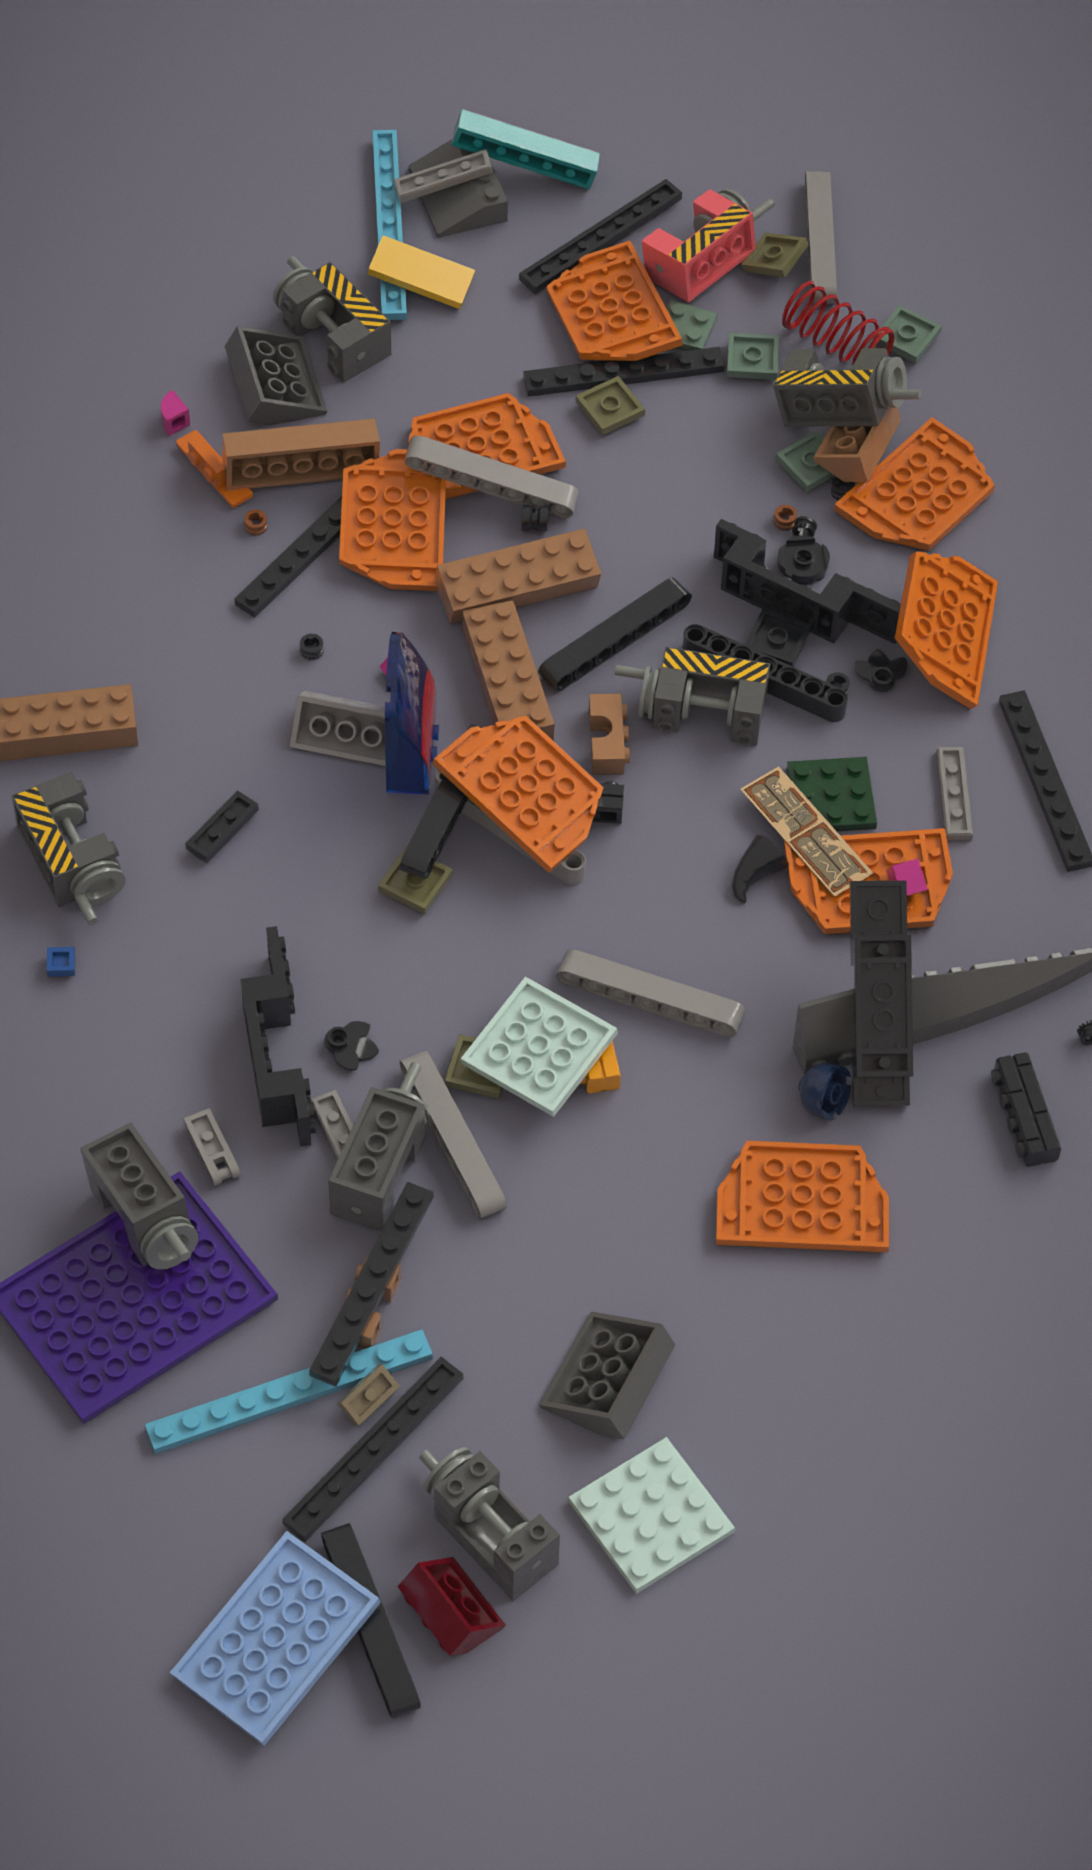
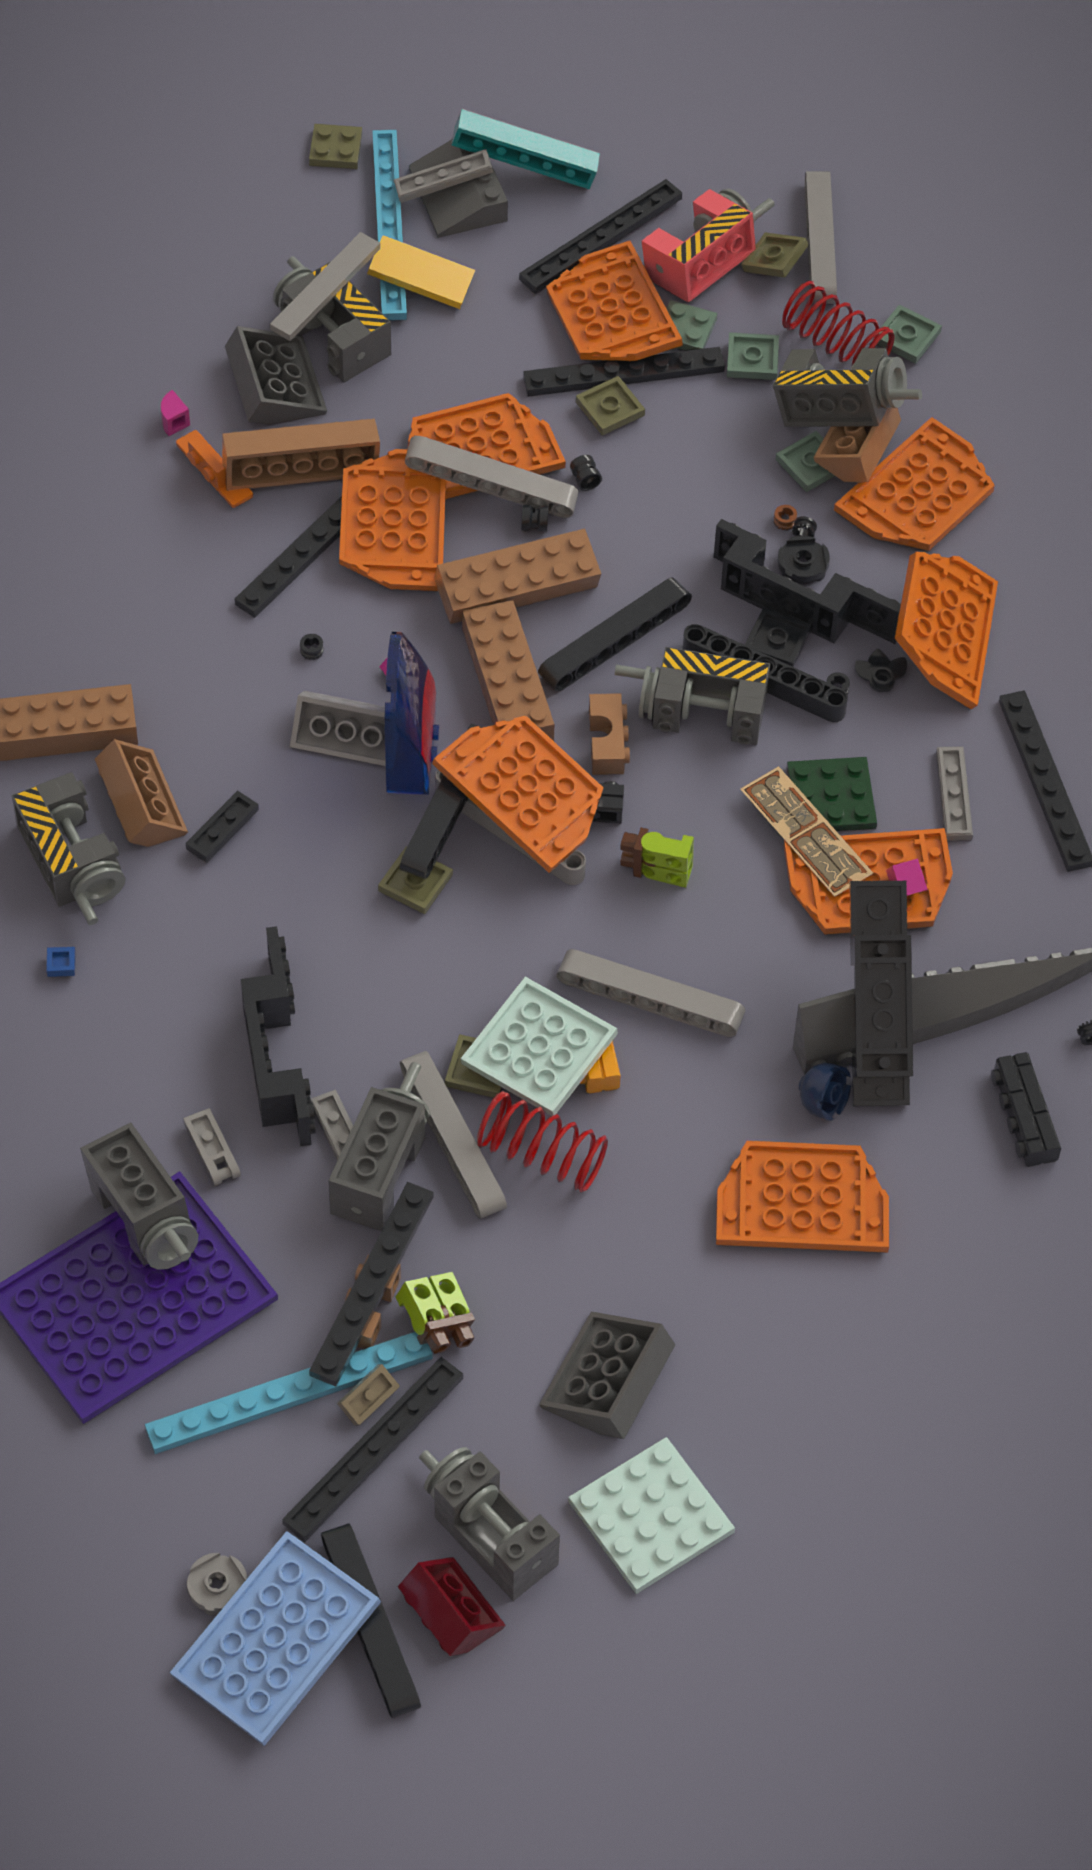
dark orange bush [244,510,268,536] -> none
black plate [324,1021,379,1071] -> none
black hat [732,835,789,903] -> none
black bush [831,477,854,500] -> none
none -> medium nougat slope [95,739,188,847]
none -> light grey plate [187,1553,247,1615]
none -> light grey tile [270,232,381,341]
none -> olive plate [309,124,362,169]
none -> lime hips [395,1272,475,1354]
none -> red piece [477,1091,608,1193]
none -> black wheel [570,455,602,491]
none -> lime hips [620,827,694,888]

